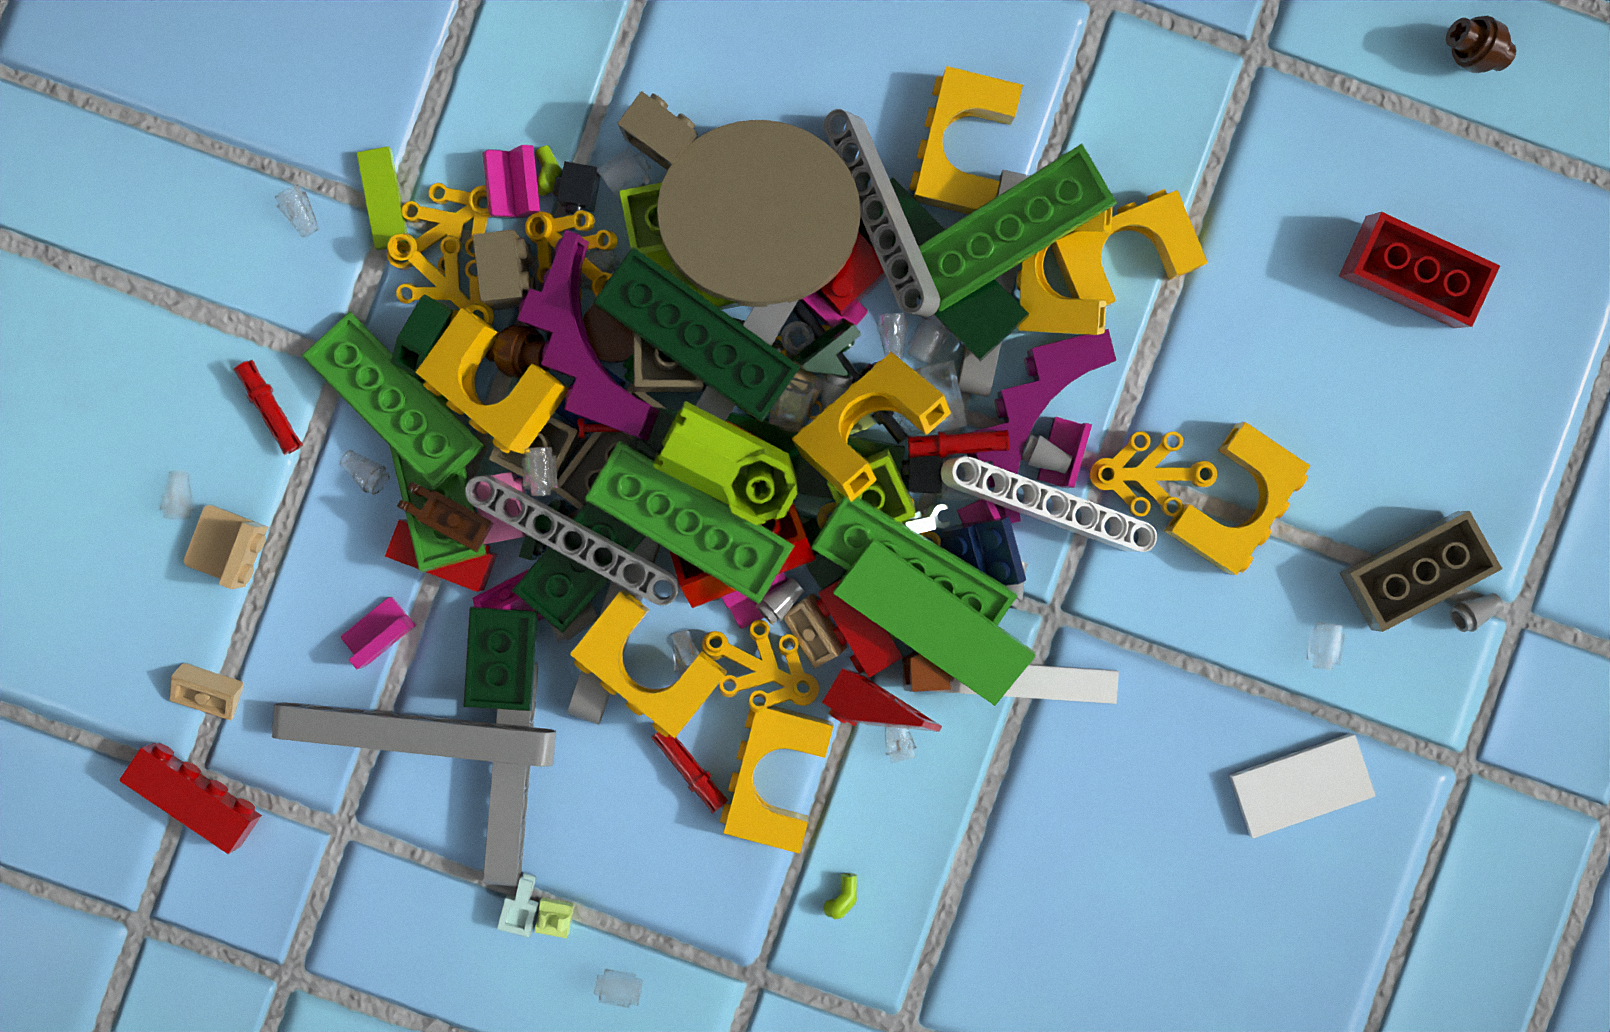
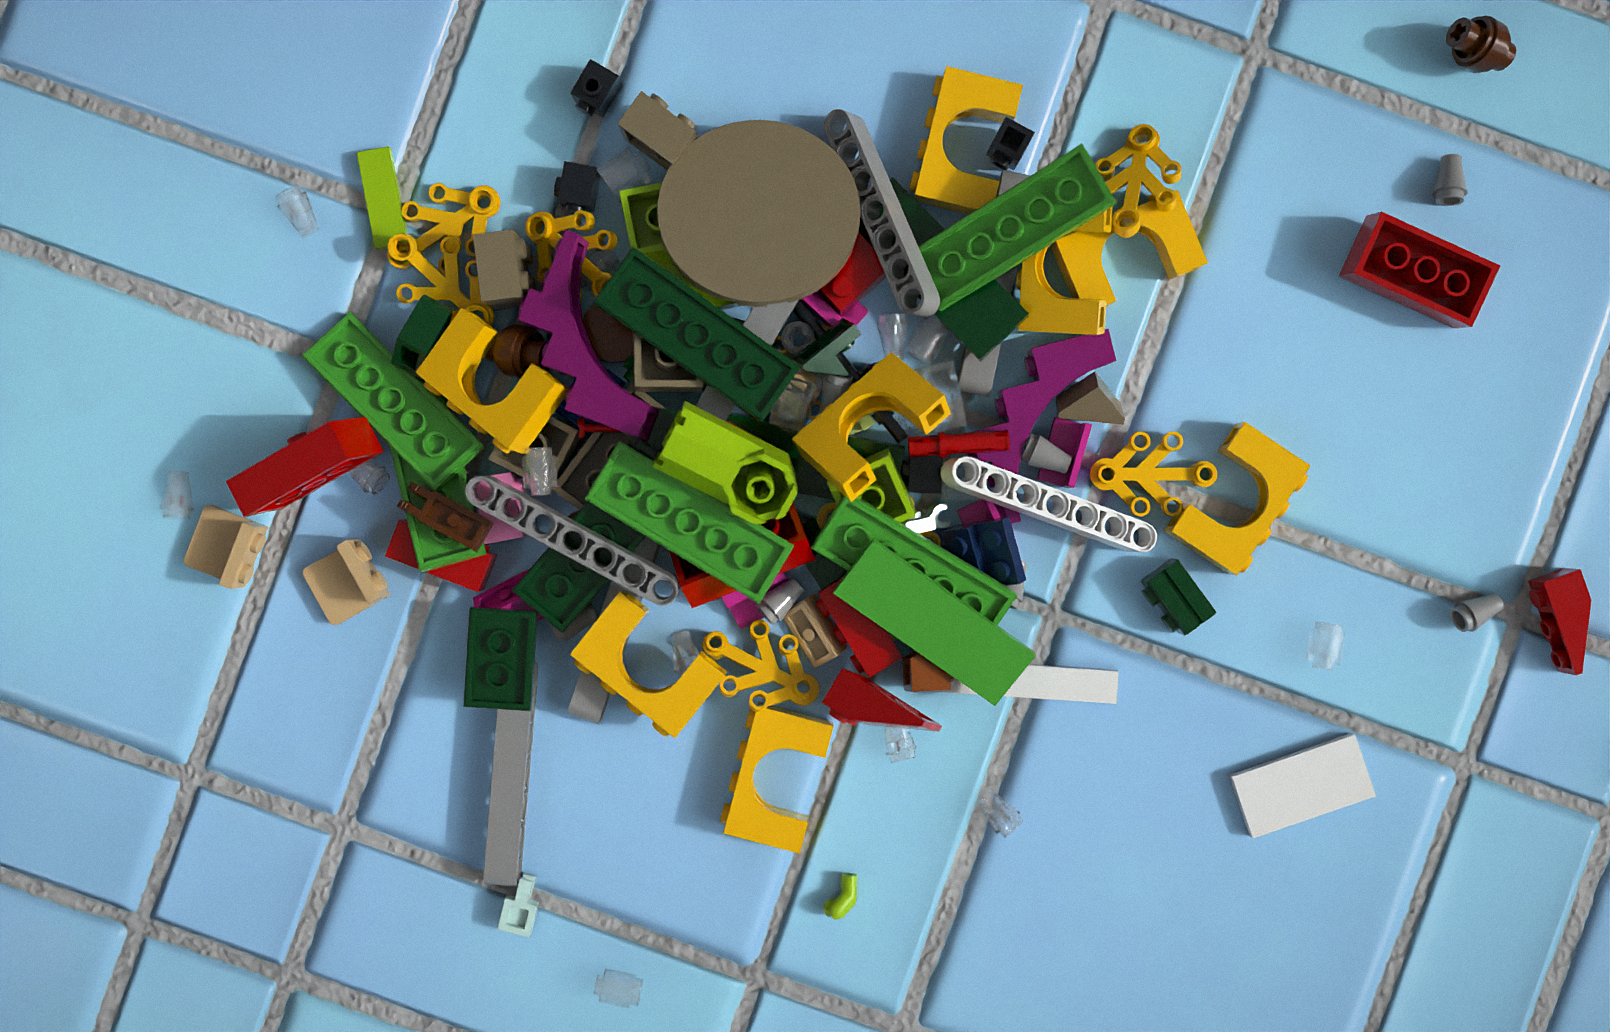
red brick [119,743,262,854] -> none
tan slope [169,663,243,720] -> none
red pin [233,360,303,455] -> none
light grey beam [271,703,556,766] -> none
dark pink panel [341,597,416,670] -> none
dark pink panel [482,145,540,218] -> none
dark green slope [518,499,569,560] -> none
lime arm [534,145,562,196] -> none
yellowish green tile [535,897,574,938] -> none
red pin [651,732,728,814] -> none
dark tan brick [1339,510,1502,632] -> none
none -> red brick [226,417,384,517]
none -> tan bracket [303,539,391,625]
none -> black brick [570,59,622,118]
none -> clear cone [976,788,1024,838]
none -> black brick [986,117,1035,170]
none -> dark tan slope [1055,371,1125,425]
none -> yellow plant [1095,124,1182,238]
none -> dark green brick [1140,558,1217,636]
none -> light grey cone [1432,154,1468,206]
none -> red slope [1528,568,1592,676]

